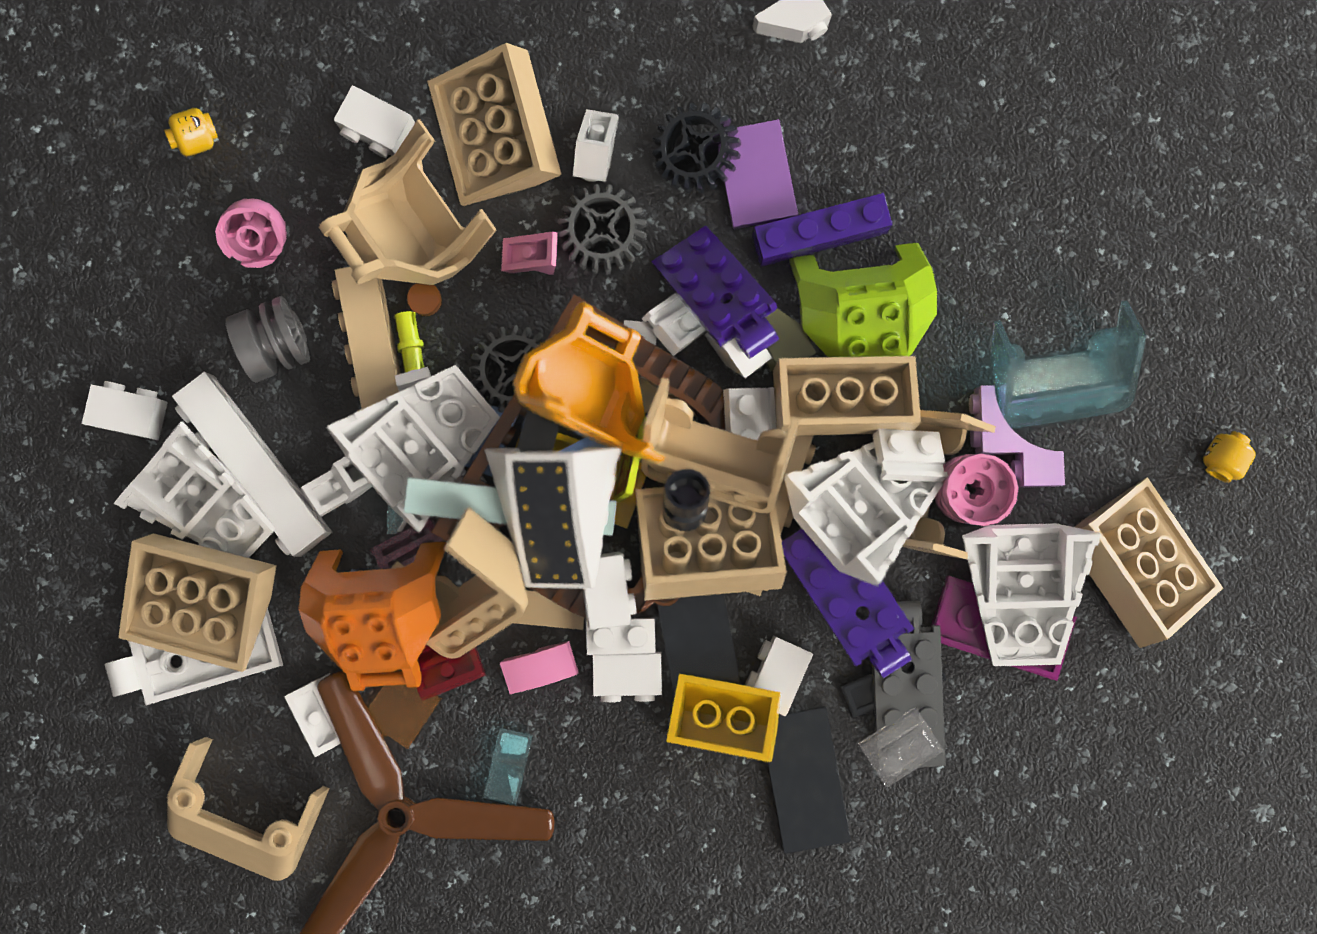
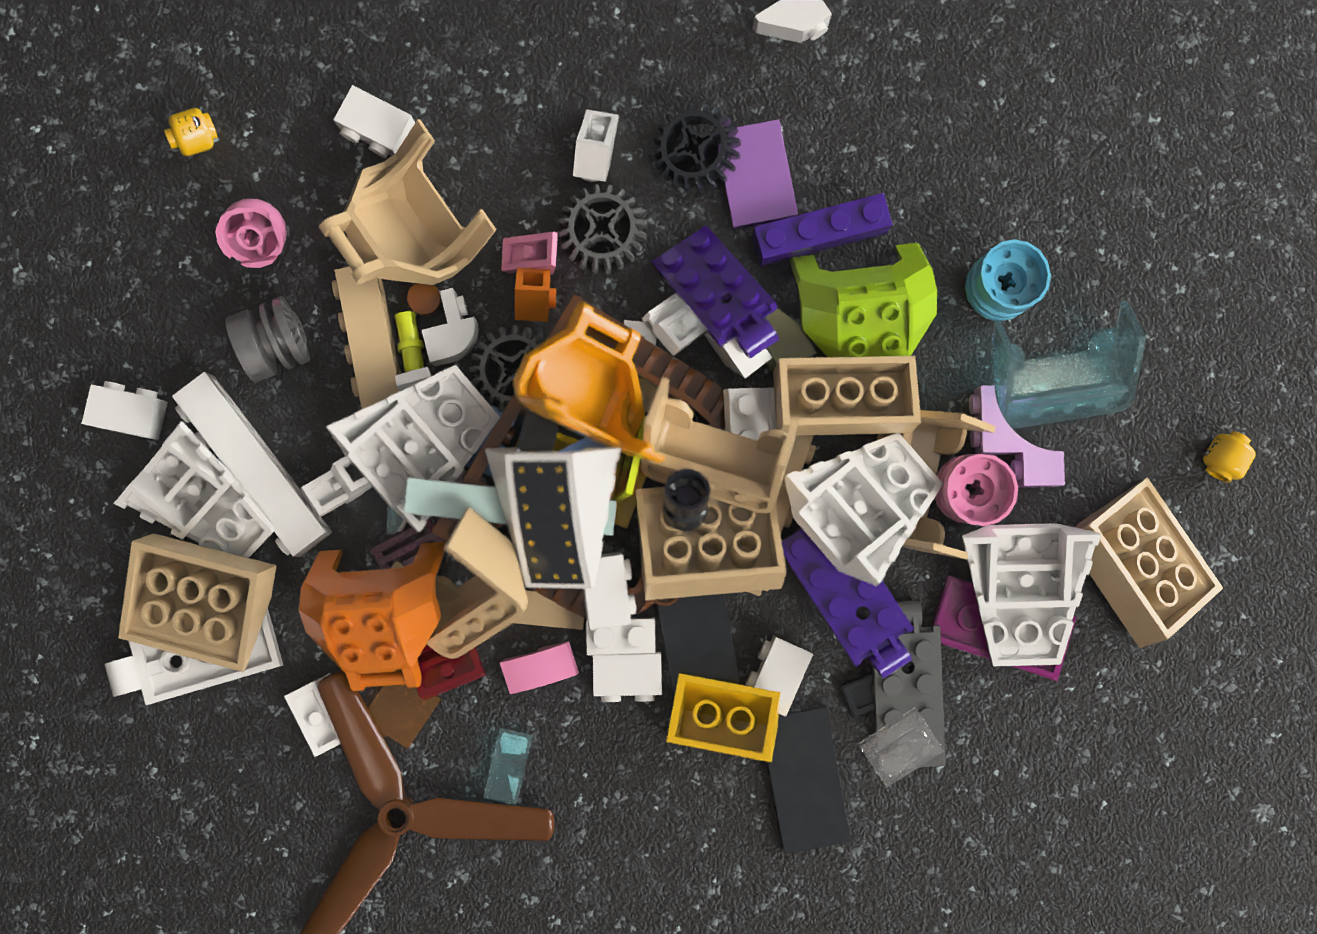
tan windscreen [167,737,330,881] -> none
tan slope [428,43,561,206] -> none
white plate [873,429,948,482] -> none
none -> white brick [422,288,479,367]
none -> orange brick [515,268,556,322]
none -> medium azure wheel [965,239,1051,322]

